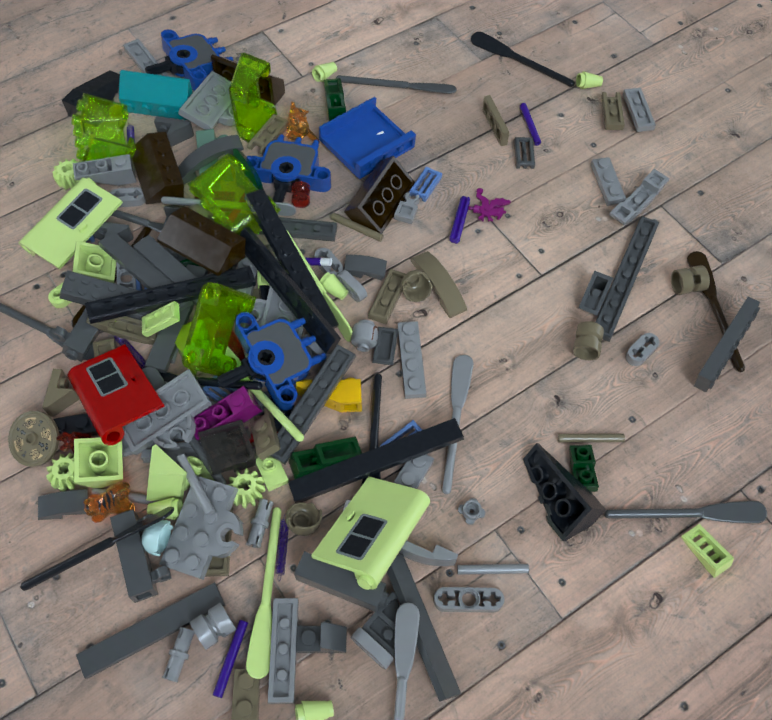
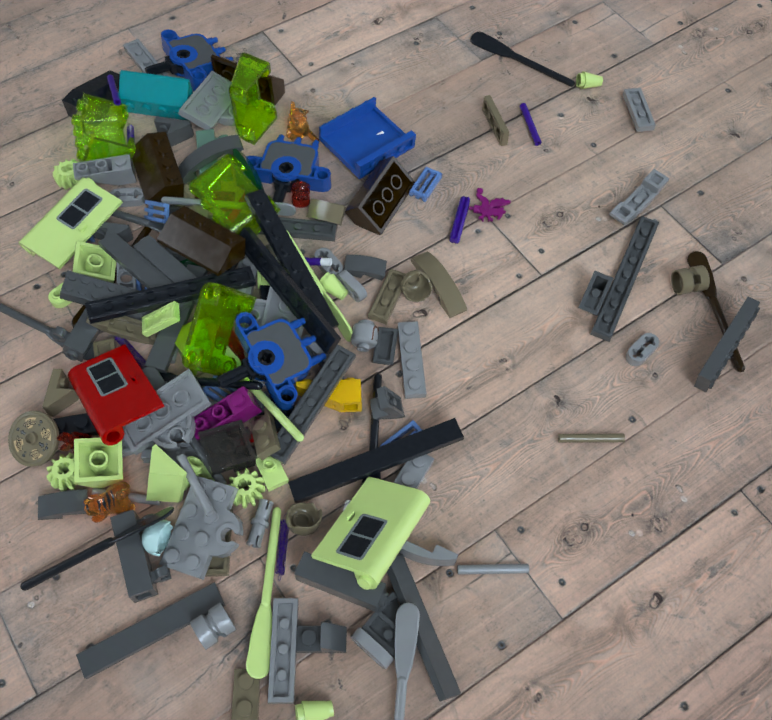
yellowish green cone [147,497,183,520] -> none
light grey pin [162,627,195,683] -> none
dark purple bar [213,620,248,698] -> none
dark tan hinge [247,114,289,155] -> none
dark green slope [289,437,362,479] -> none
yellowish green cone [312,62,337,82] -> none
dark green slope [324,78,346,121] -> none
dark tan bar [331,213,384,242] -> none
dark grey piece [336,75,457,94] -> none
light grey plate [394,192,419,224] -> none
light grey beam [433,587,504,613] -> none
light grey piece [442,355,474,495] -> none
light grey plate [458,498,485,525] -> none
dark grey tile [514,137,535,169] -> none
black wedge [523,443,606,541] -> none
dark green slope [569,445,599,492] -> none
dark tan wheel [573,322,604,360] -> none
light grey plate [590,157,626,206] -> none
dark tan hinge [601,92,625,130] -> none
dark grey piece [604,501,767,523] -> none
yellowish green slope [681,524,734,578] -> none
none -> dark purple piece [107,75,121,106]
none -> medium blue tile [144,200,170,223]
none -> dark tan slope [306,198,346,226]
none -> dark grey slope [370,386,405,420]

